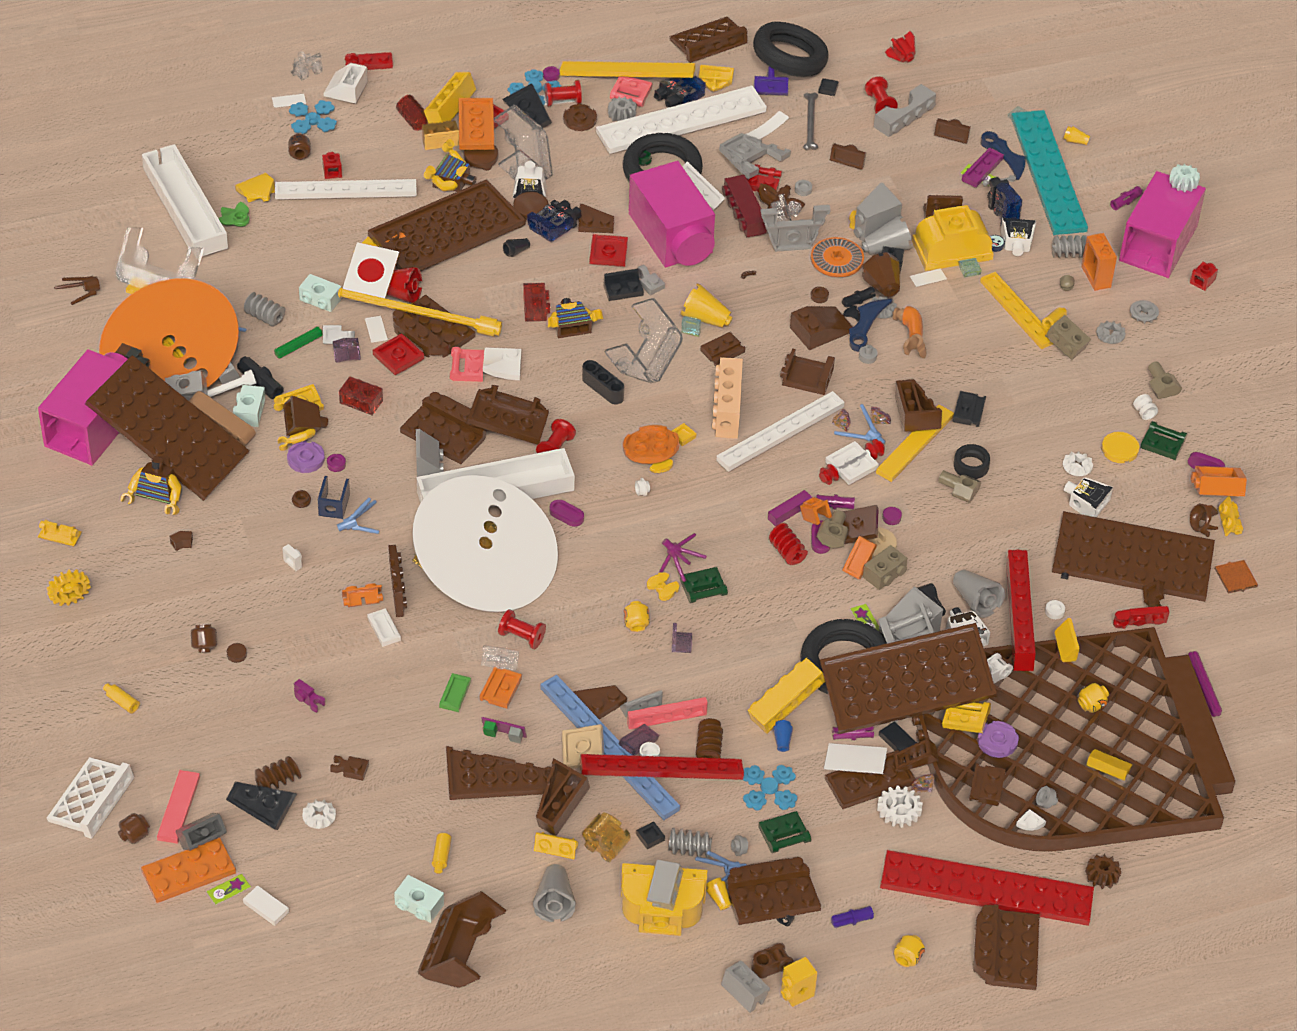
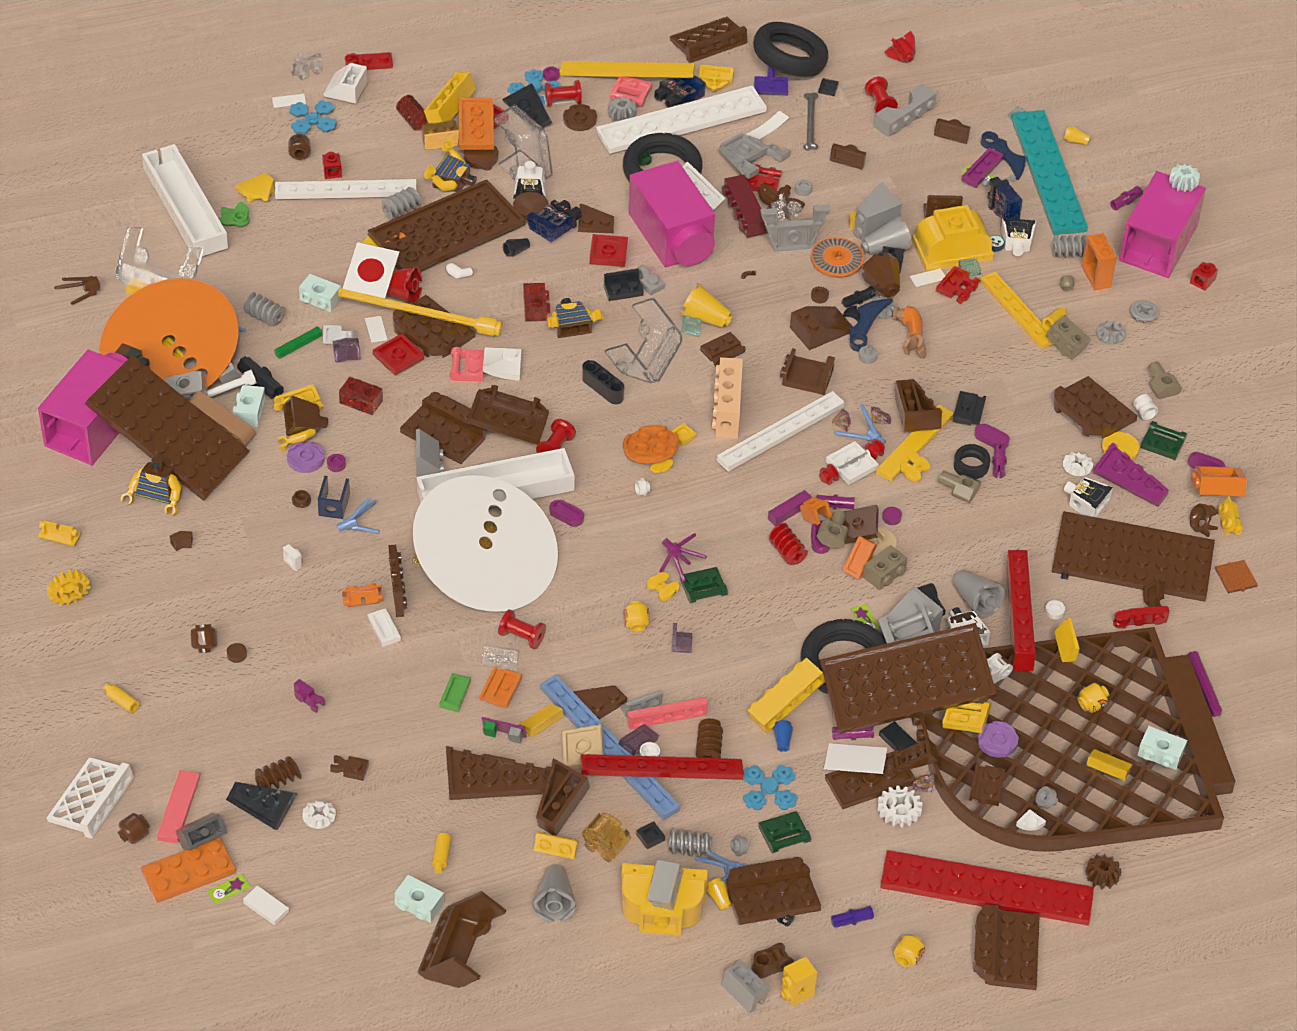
none -> light grey piece [382,187,422,220]
none -> white arm [446,263,473,279]
none -> yellow slope [519,703,563,738]
none -> yellow piece [900,453,930,482]
none -> red plate [936,266,980,304]
none -> magenta tile [974,424,1010,449]
none -> magenta pin [992,443,1007,478]
none -> reddish brown plate [1054,376,1137,438]
none -> magenta wing [1093,442,1169,507]
none -> light aqua brick [1138,726,1187,770]

